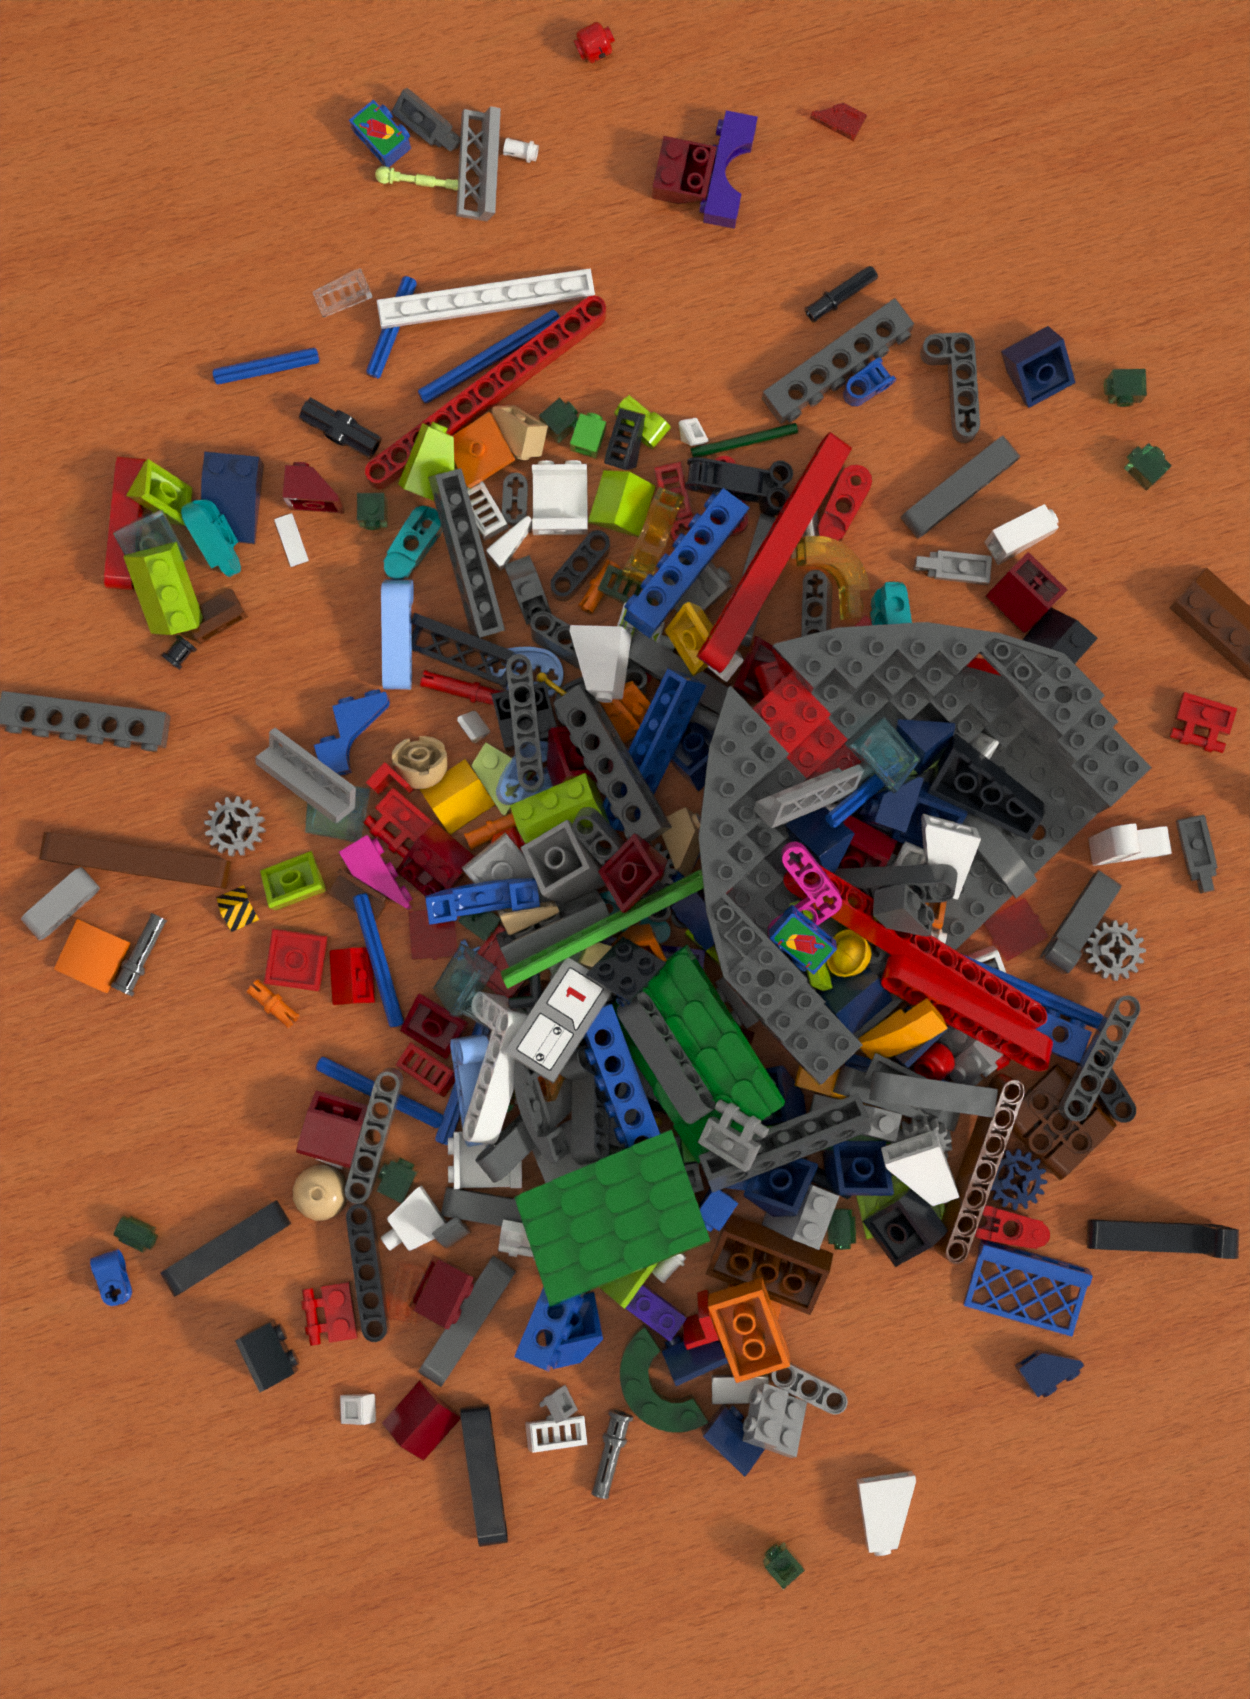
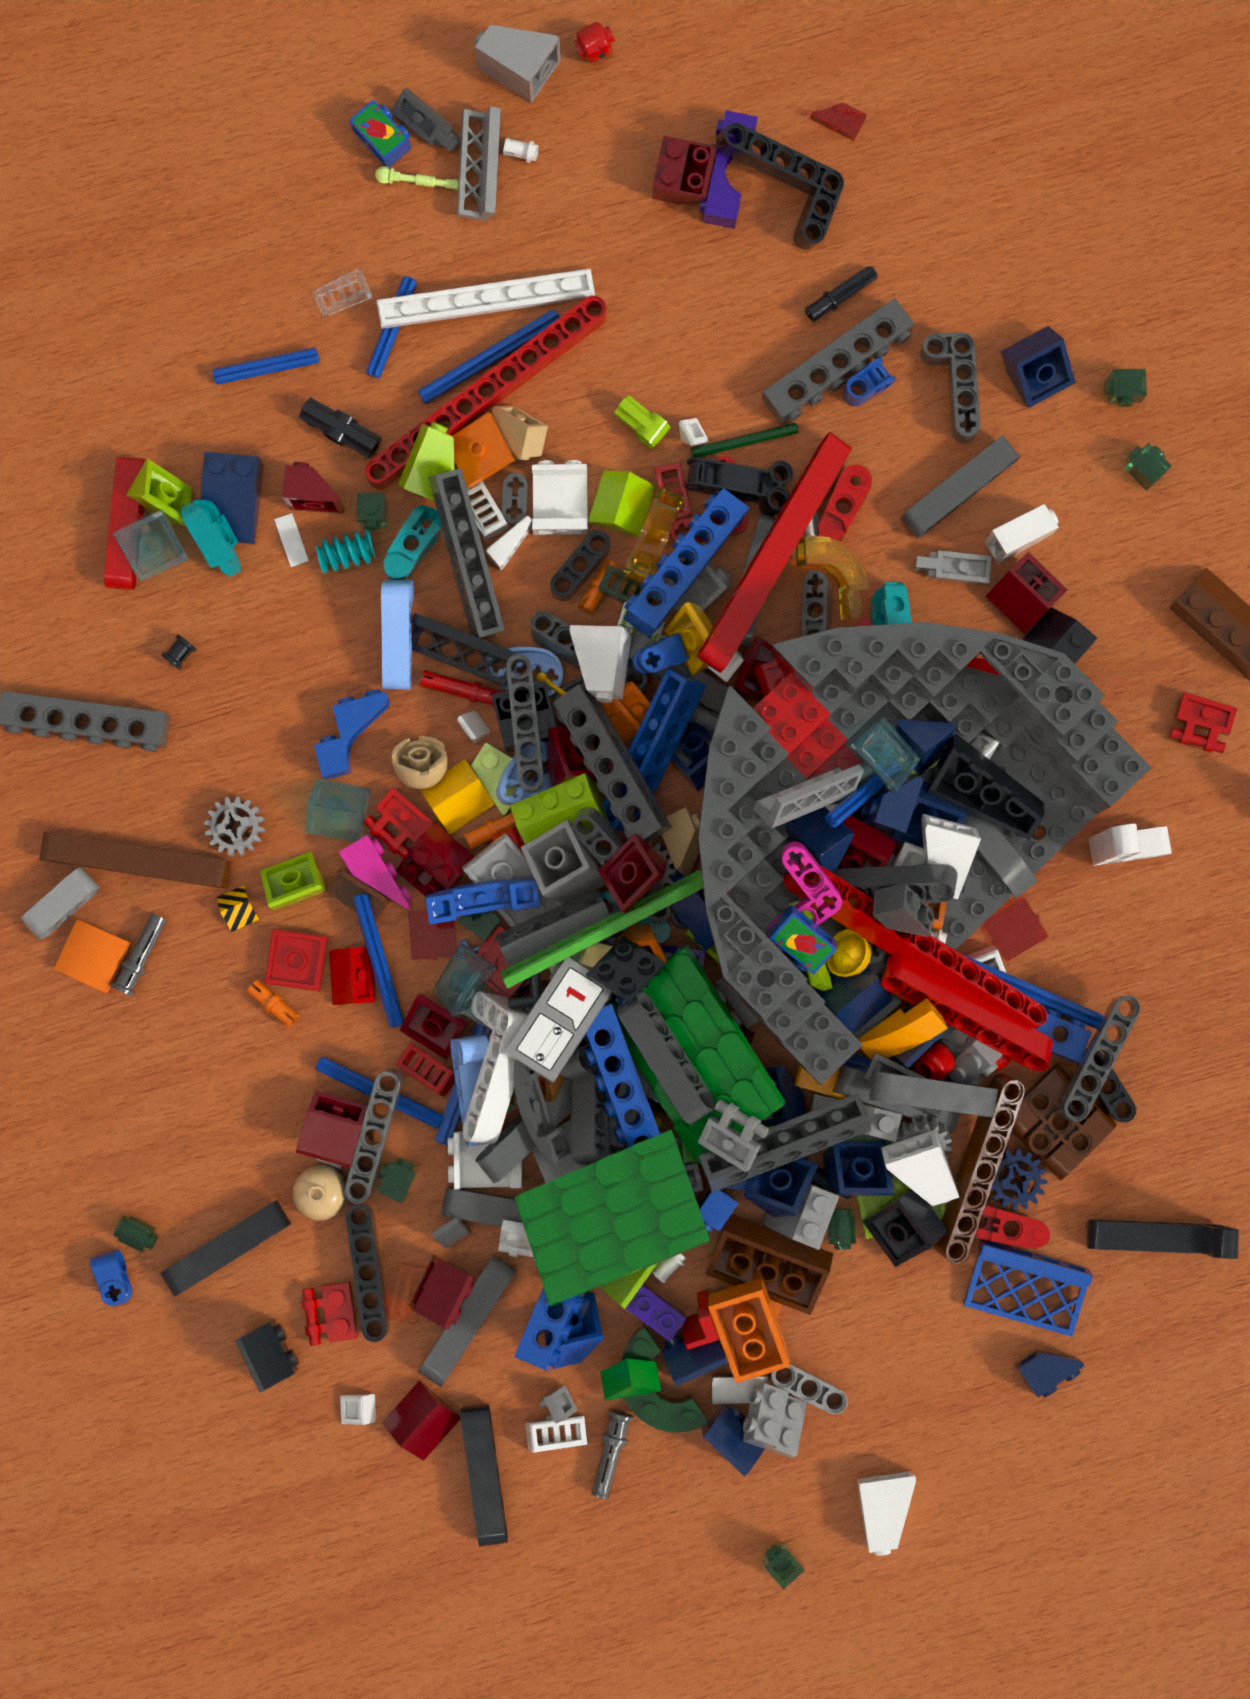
lime slope [123,542,203,635] -> none
reddish brown panel [191,589,248,644] -> none
light grey fence [256,728,356,824] -> none
red panel [366,762,414,796] -> none
white torso [381,1185,447,1251] -> none
tan slope [498,901,560,935] -> none
dark grey slope [504,555,552,625] -> none
clear green brick [539,397,578,443] -> none
bright green brick [570,413,606,459] -> none
black slope [604,408,646,470] -> none
dark grey beam [1039,870,1122,974] -> none
light grey gear [1083,920,1146,981] -> none
dark grey hinge [1175,815,1218,894] -> none
none -> teal piece [316,529,376,574]
none -> light grey slope [474,25,561,103]
none -> green slope [600,1358,661,1401]
none -> blue piece [632,633,690,674]
none -> black beam [716,123,844,250]

